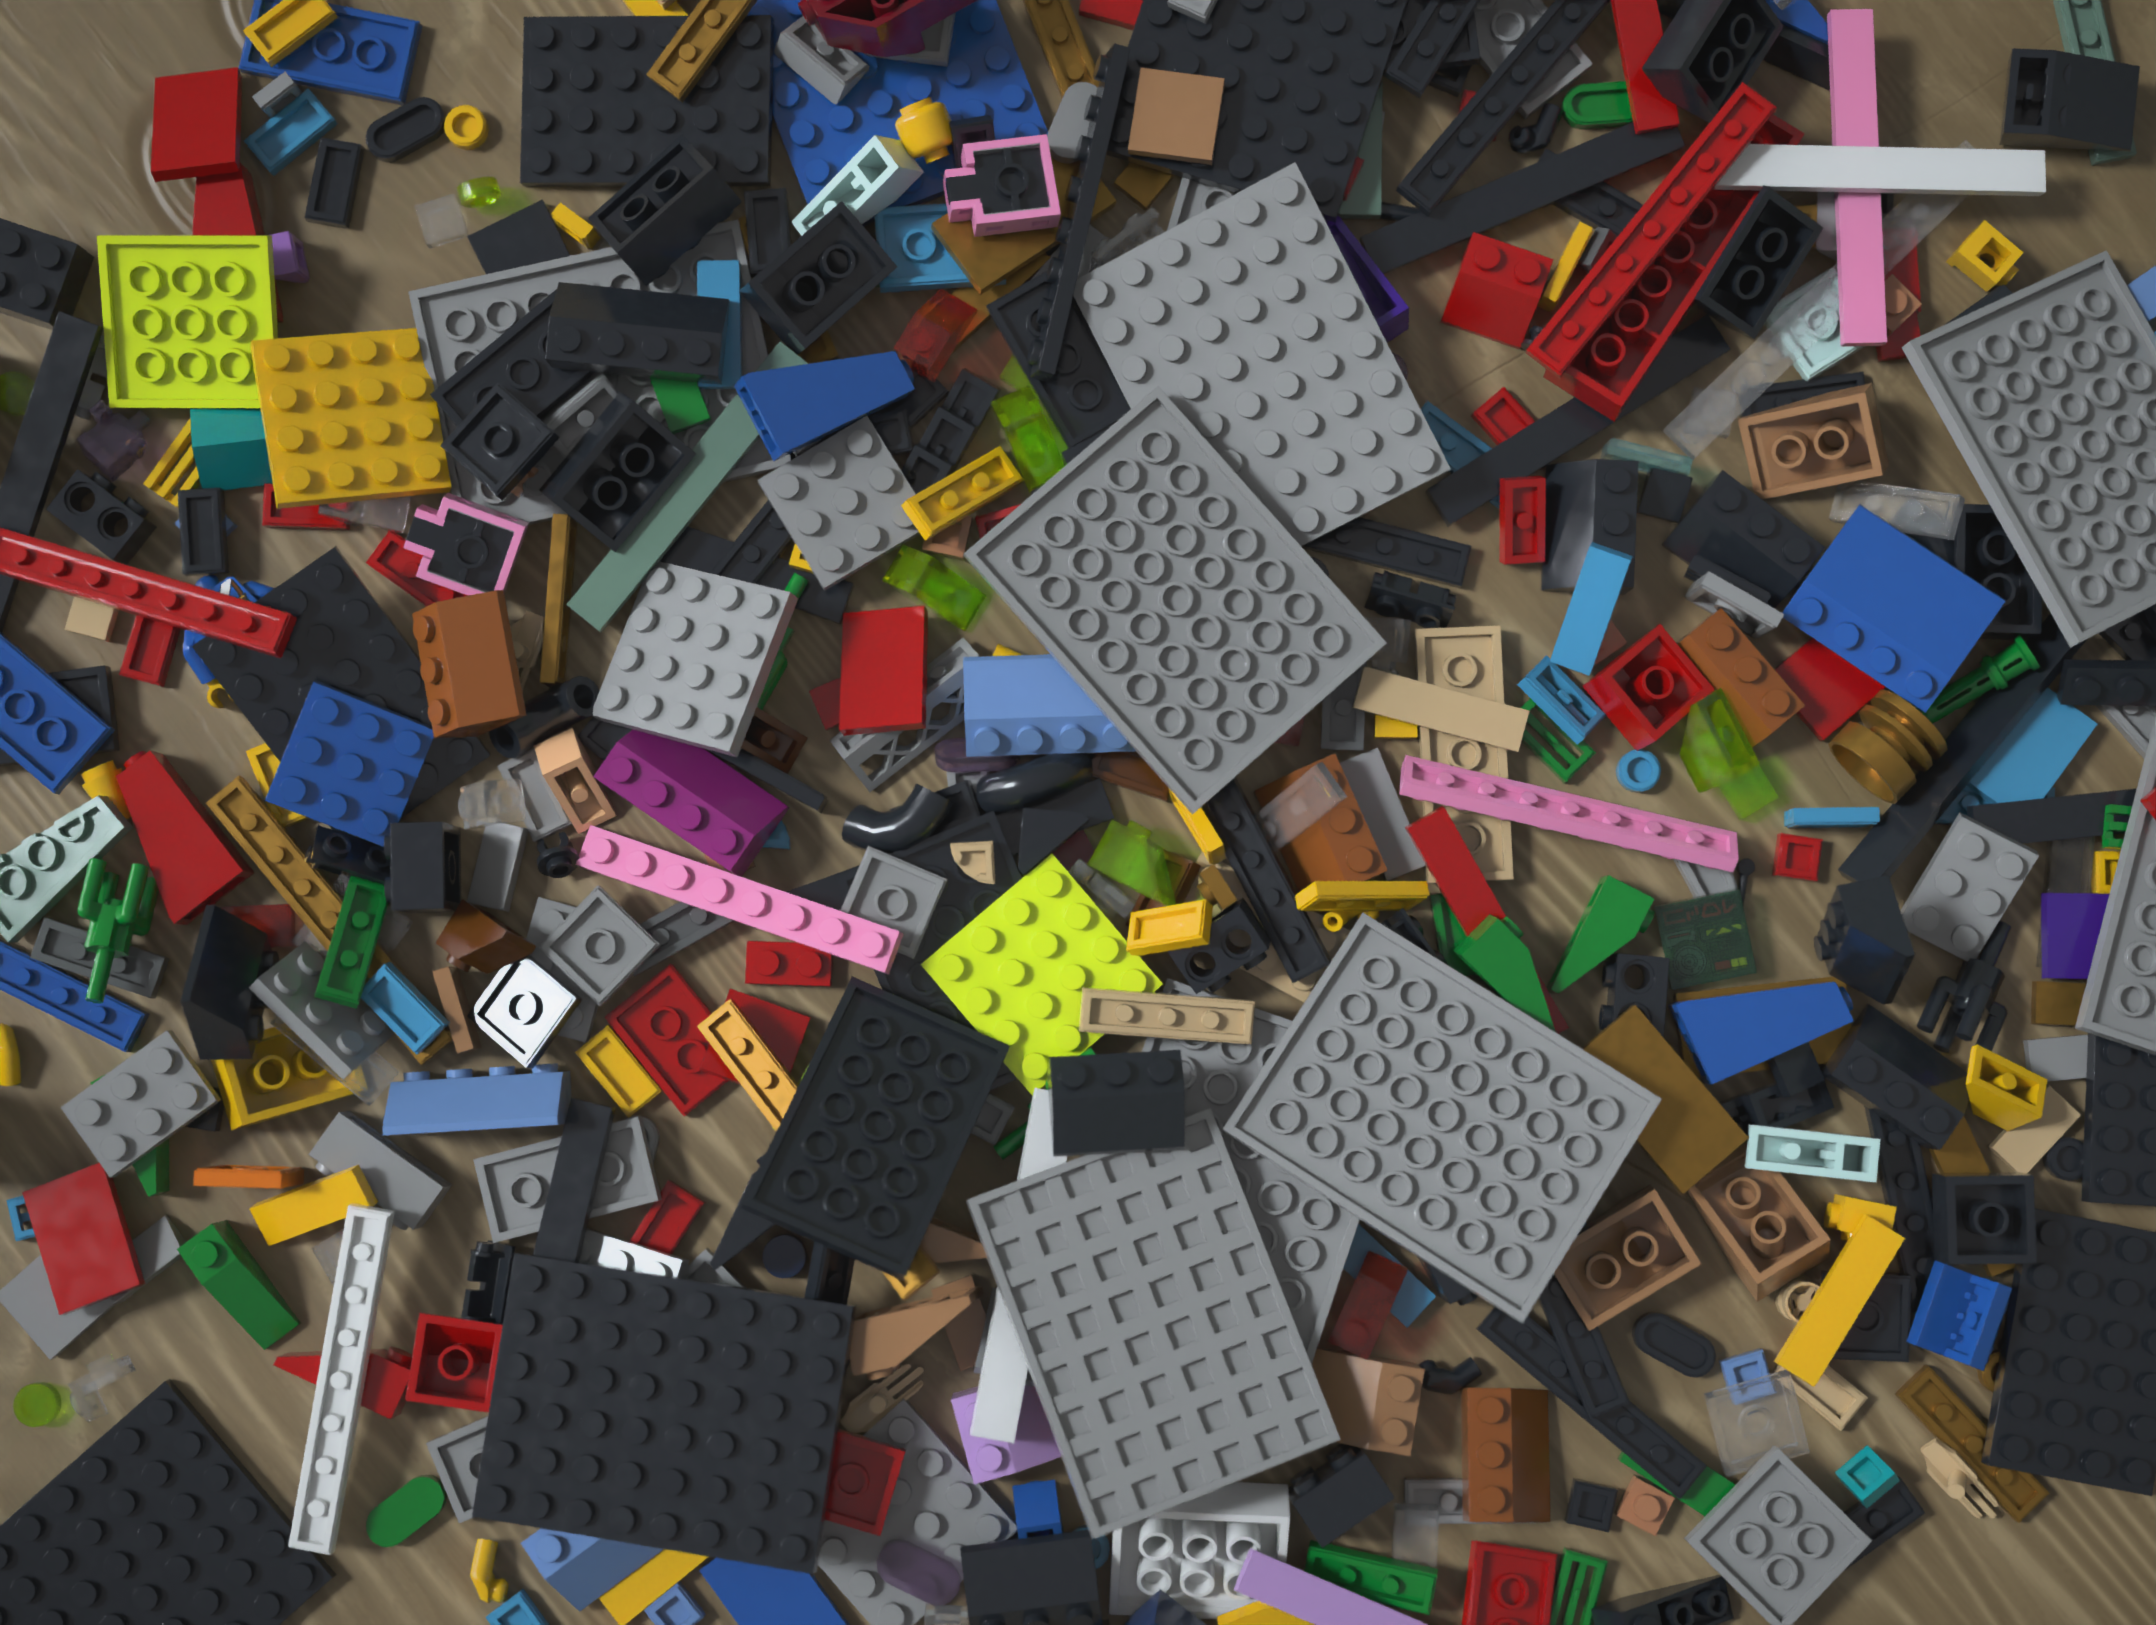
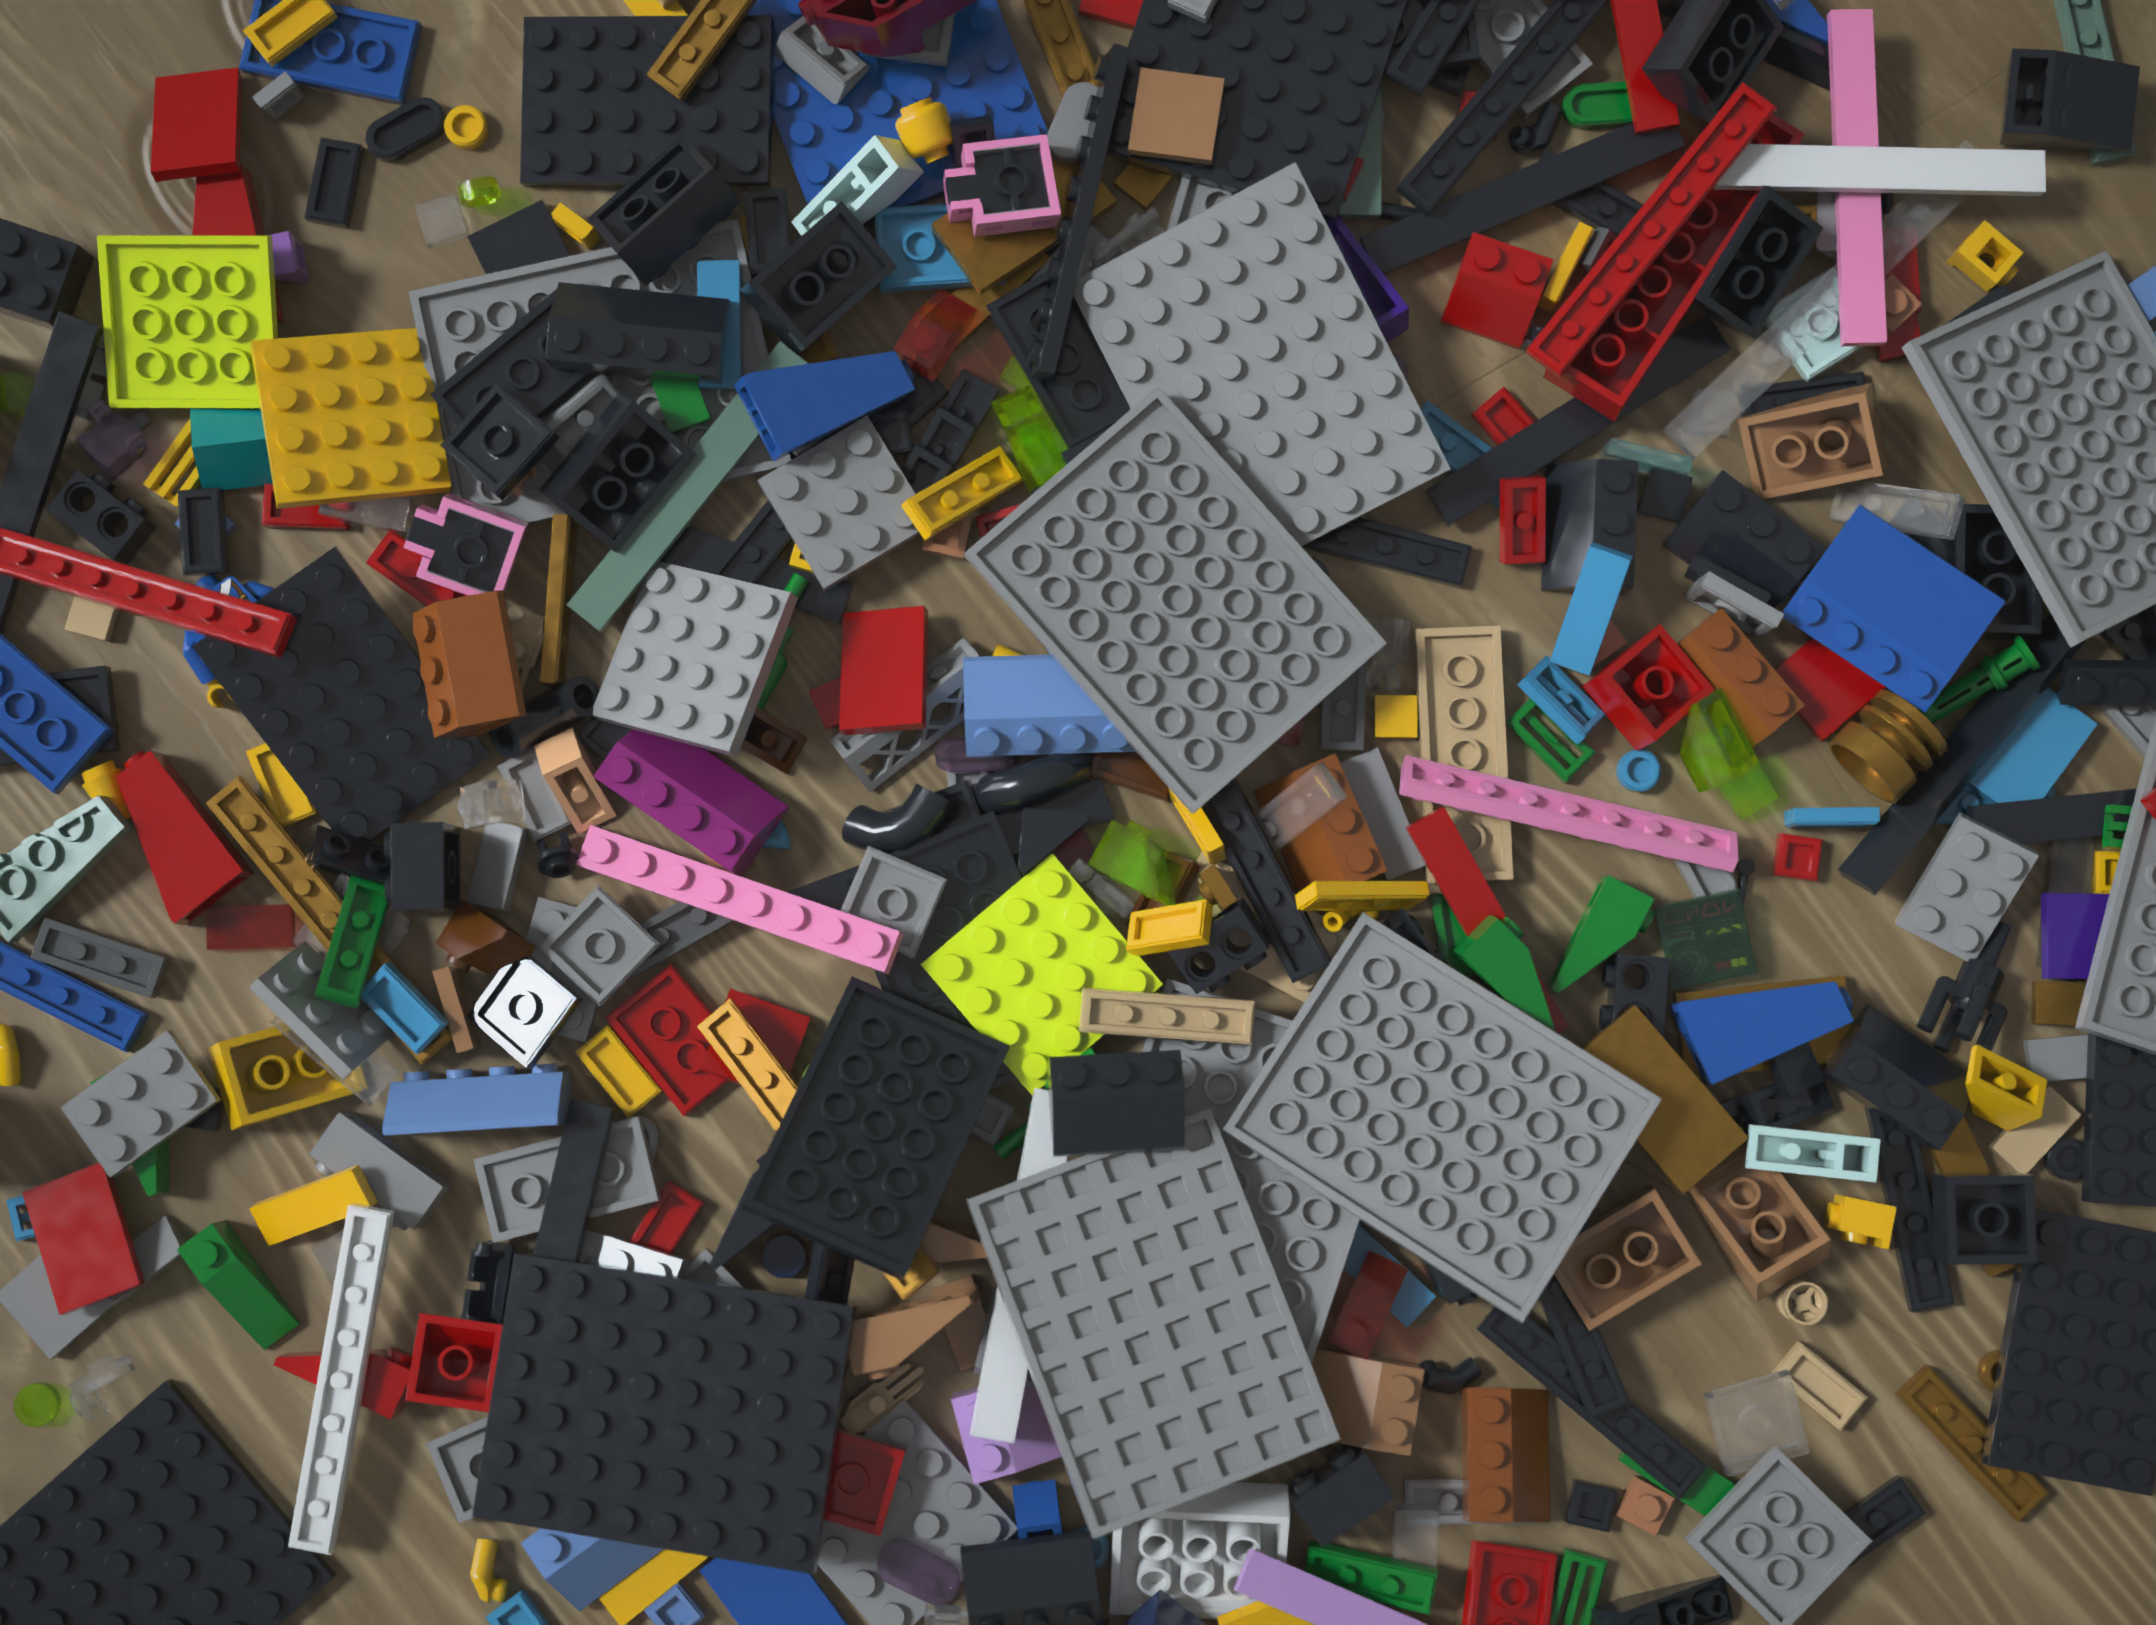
green plant [77,858,159,1004] -> none
red tile [119,615,181,687] -> none
black slope [180,905,279,1060] -> none
orange tile [193,1164,304,1189] -> none
dark azure tile [244,88,338,176] -> none
blue plate [265,680,434,847] -> none
green tile [366,1475,447,1547] -> none
black tile [707,749,828,813] -> none
red plate [745,941,833,987] -> none
clear neon green slope [882,544,986,631] -> none
tan tile [950,840,995,884] -> none
tan tile [1352,666,1530,752] -> none
black hinge [1364,570,1456,628] -> none
black tile [1632,1312,1716,1377] -> none
medium blue tile [1719,1348,1776,1404] -> none
yellow tile [1774,1214,1905,1387] -> none
black slope [1814,875,1915,1005] -> none
black tile [1821,1270,1911,1362] -> none
teal plate [1835,1445,1900,1508] -> none
blue bracket [1906,1261,2012,1371] -> none
tan piece [1921,1437,1999,1519] -> none

